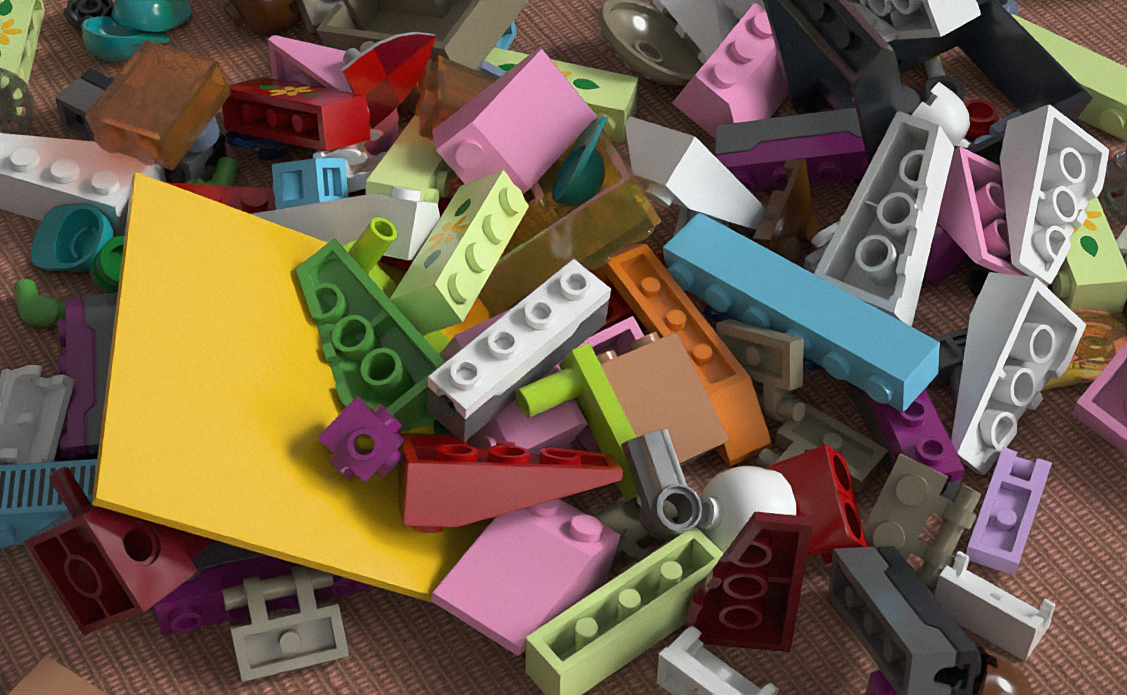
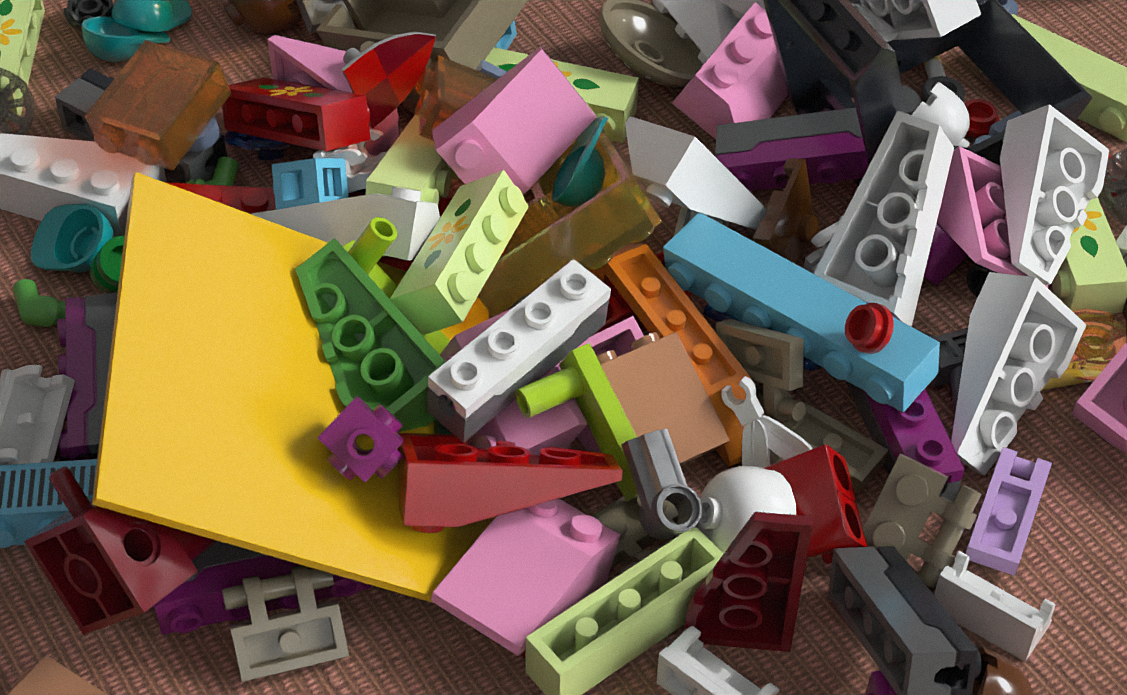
none -> white piece [721,376,813,468]
none -> red plate [845,302,894,354]

